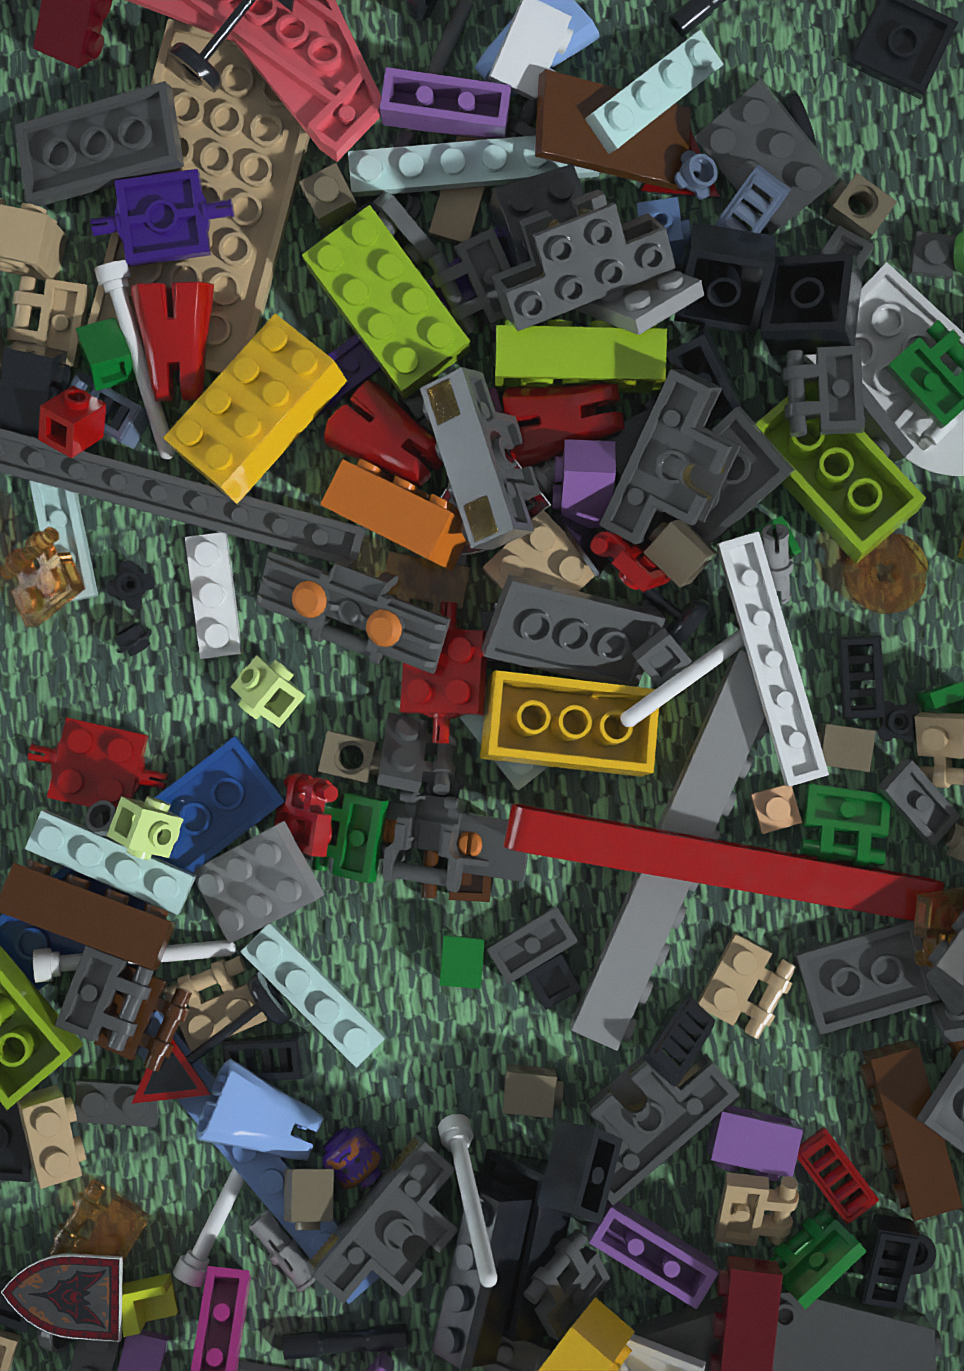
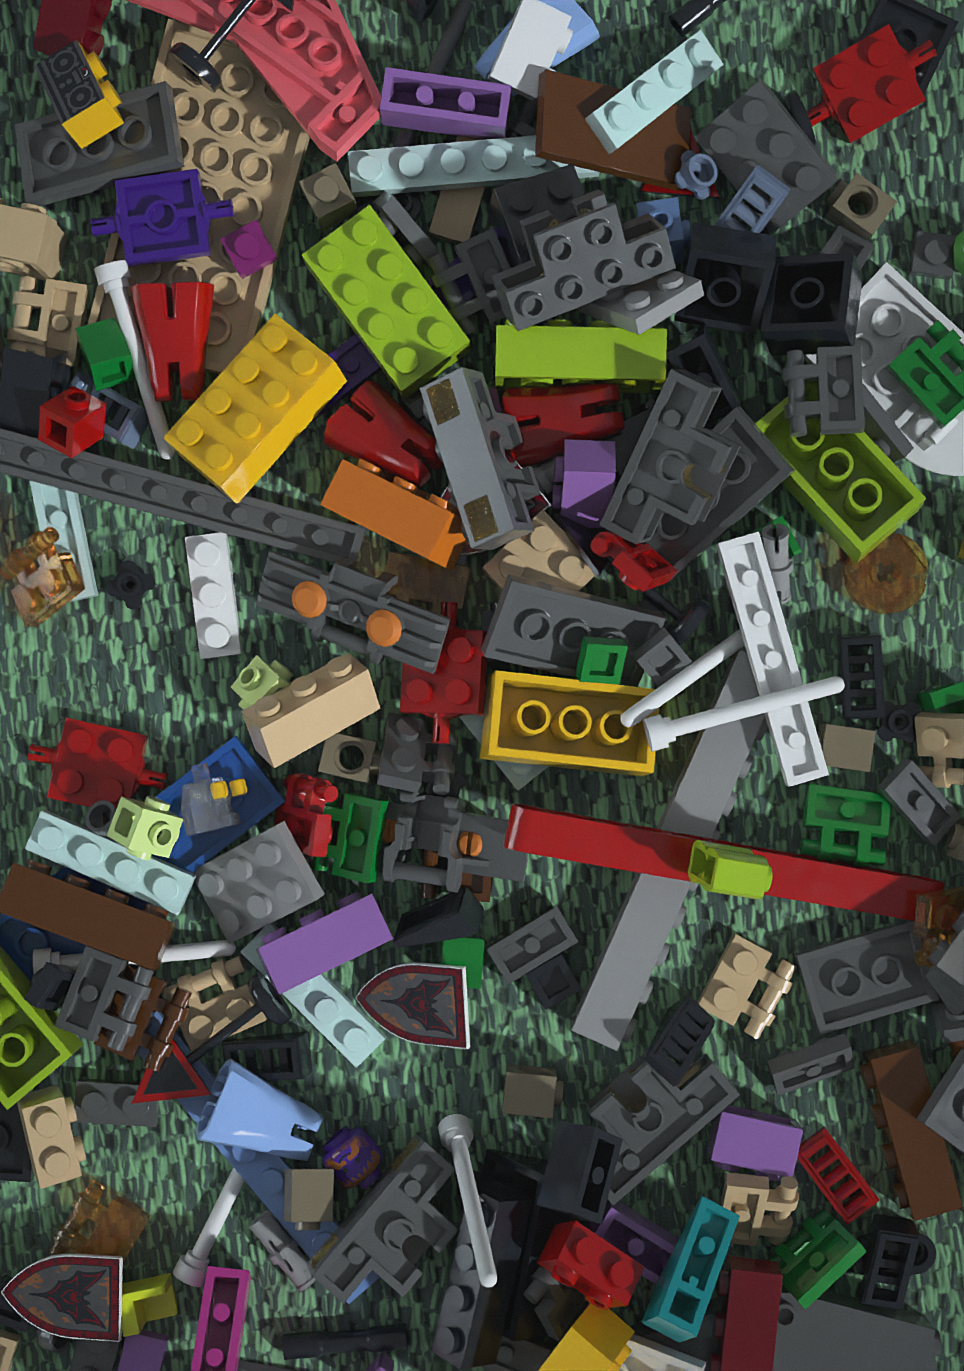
black plate [113,620,152,657] -> none
dark tan brick [644,520,718,588] -> none
light nougat plate [750,784,802,834] -> none
none -> black plate [24,962,75,1011]
none -> brick [34,40,124,149]
none -> clear piece [181,763,247,836]
none -> magenta plate [220,219,278,279]
none -> tan brick [241,653,381,768]
none -> medium lavender brick [256,891,393,995]
none -> shield [356,962,470,1049]
none -> black slope [393,886,484,948]
none -> red brick [537,1221,644,1310]
none -> green plate [575,636,628,684]
none -> teal slope [642,1196,740,1343]
none -> white piece [643,676,845,752]
none -> lime brick [688,840,772,900]
none -> dark grey plate [767,1033,855,1096]
none -> red plate [806,24,937,144]

